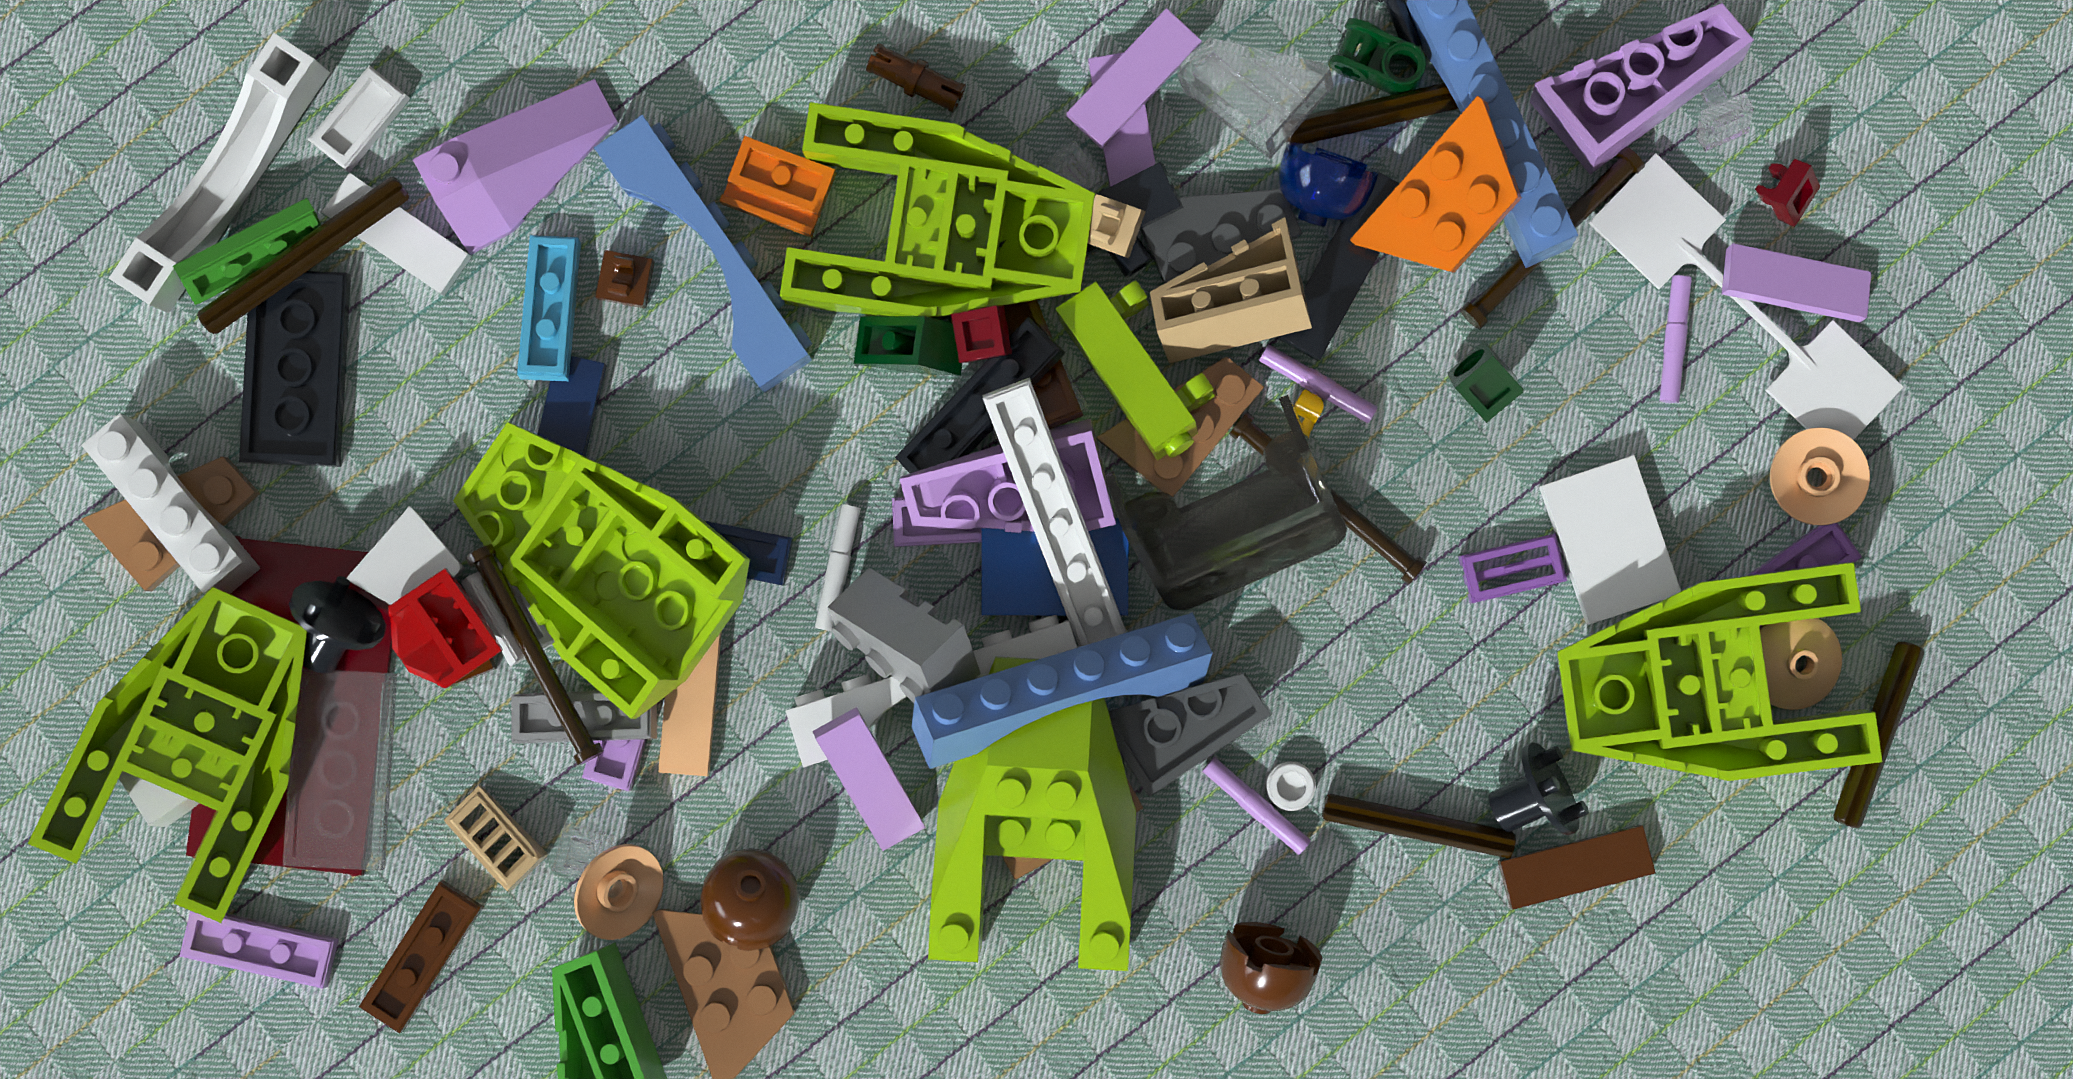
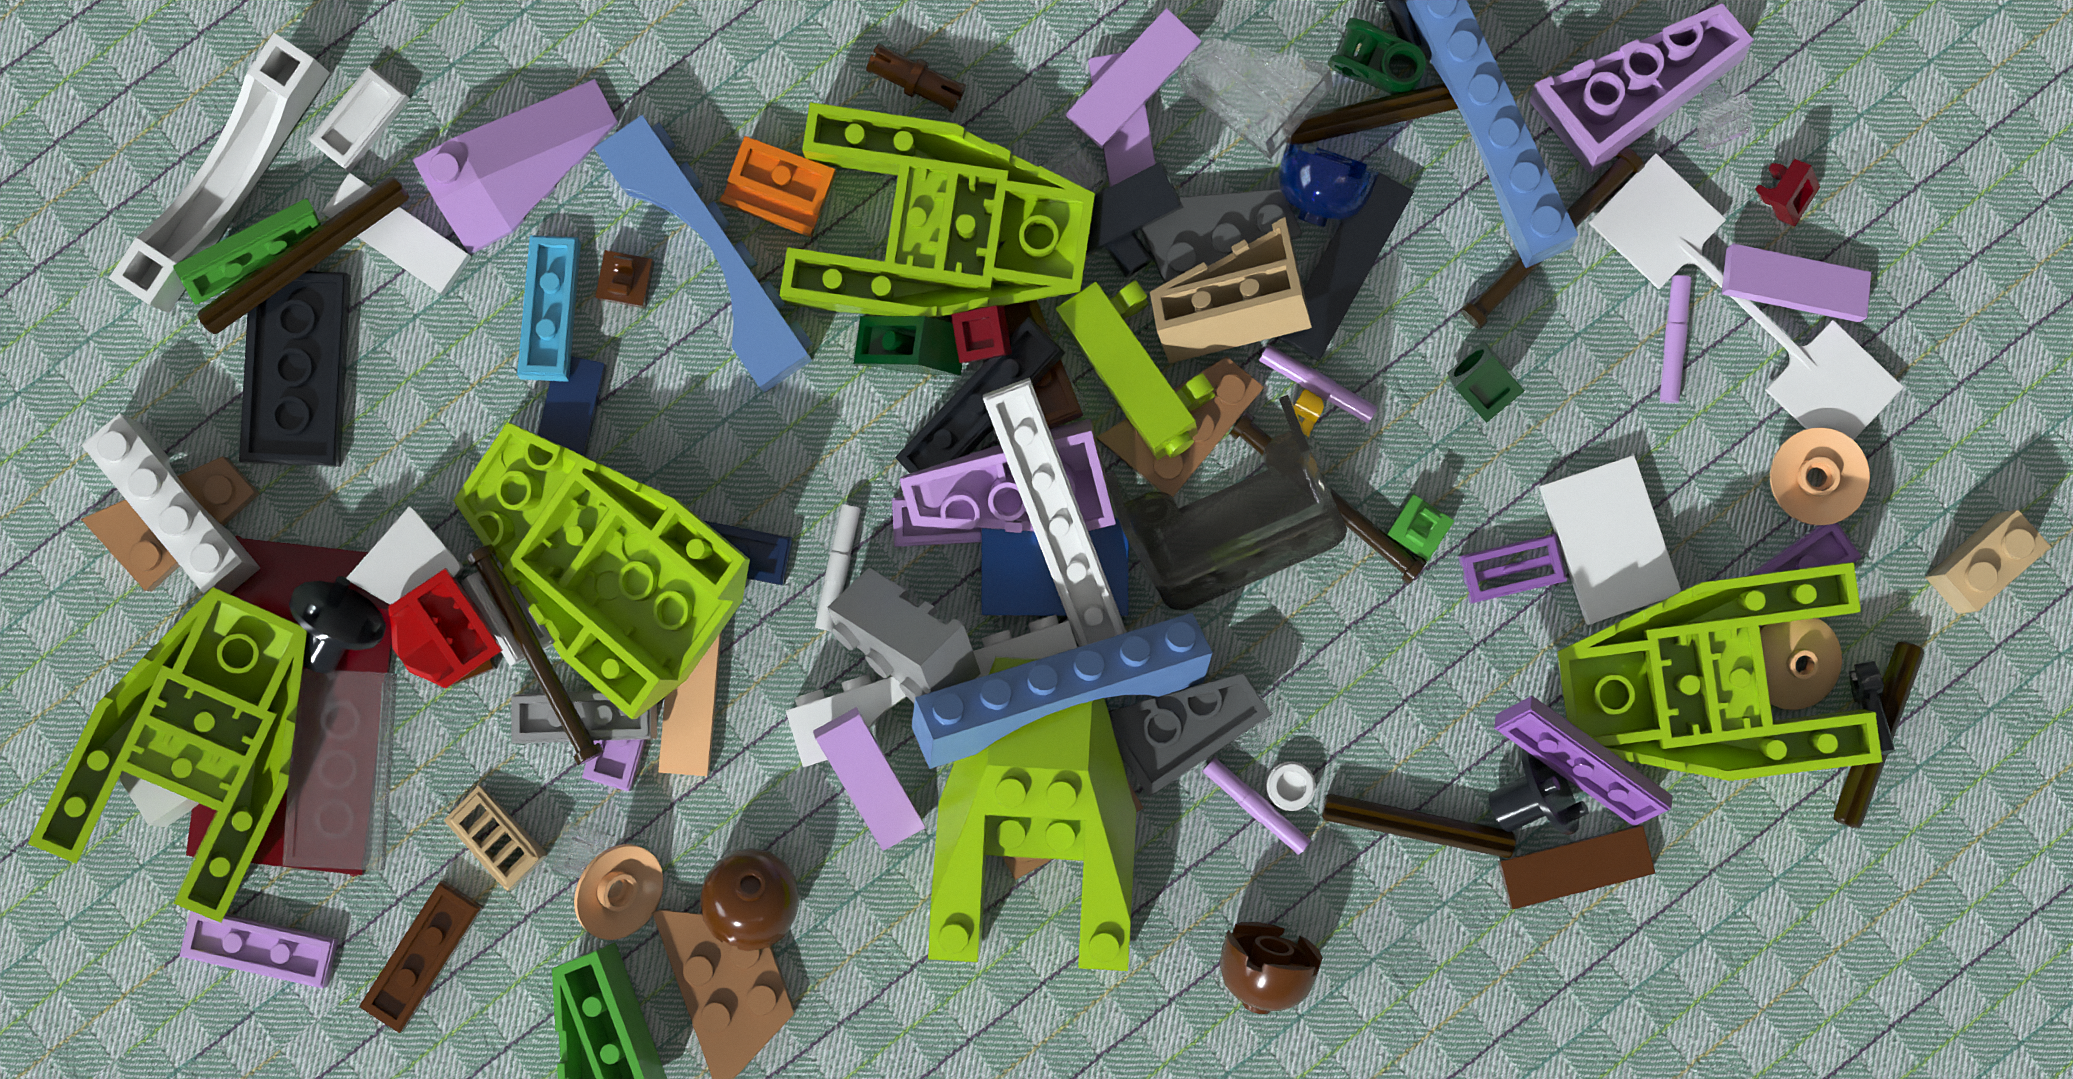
tan tile [1088,194,1146,258] -> none
orange wing [1350,96,1522,272] -> none
none -> bright green tile [1386,494,1454,562]
none -> medium lavender tile [1494,696,1672,826]
none -> black bar [1849,661,1895,755]
none -> tan brick [1925,509,2051,614]

